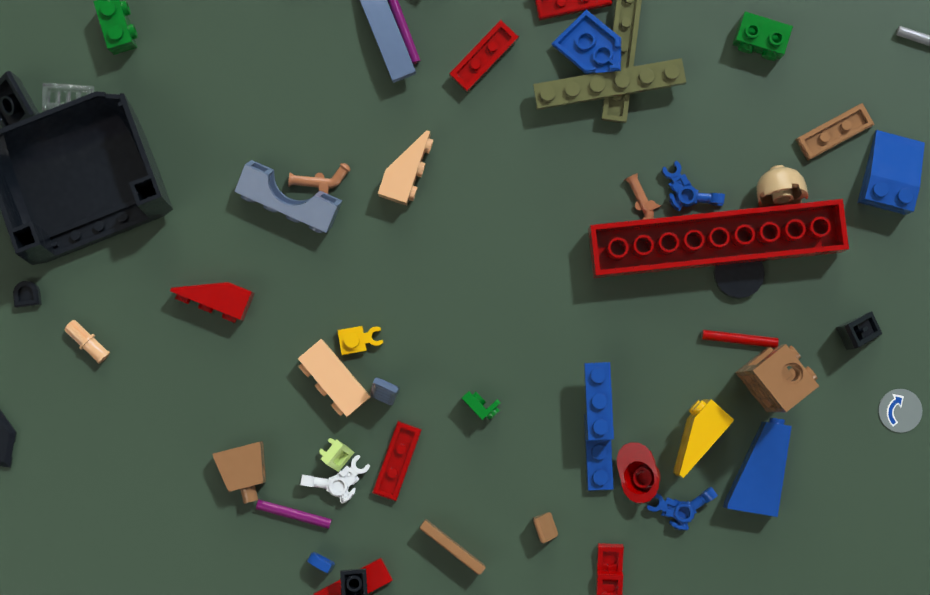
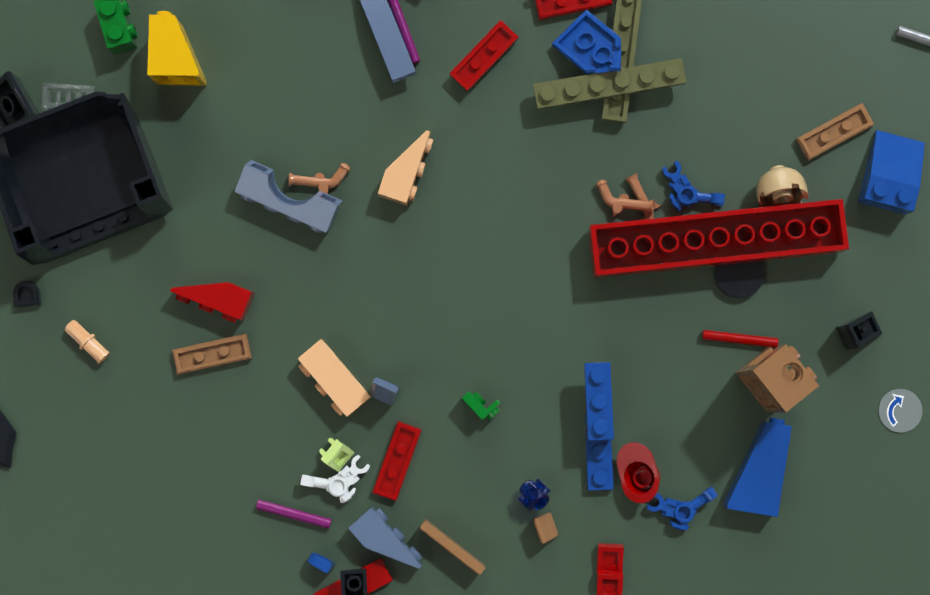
medium nougat torso [213,441,266,504] -> none
yellow plate [337,326,383,355] -> none
yellow slope [673,399,734,478] -> none
green brick [732,11,793,61] -> none
none -> yellow slope [147,11,207,86]
none -> medium nougat tile [172,334,252,375]
none -> sand blue slope [348,506,422,569]
none -> clear blue gear [518,479,551,511]
none -> nougat piece [596,179,655,218]

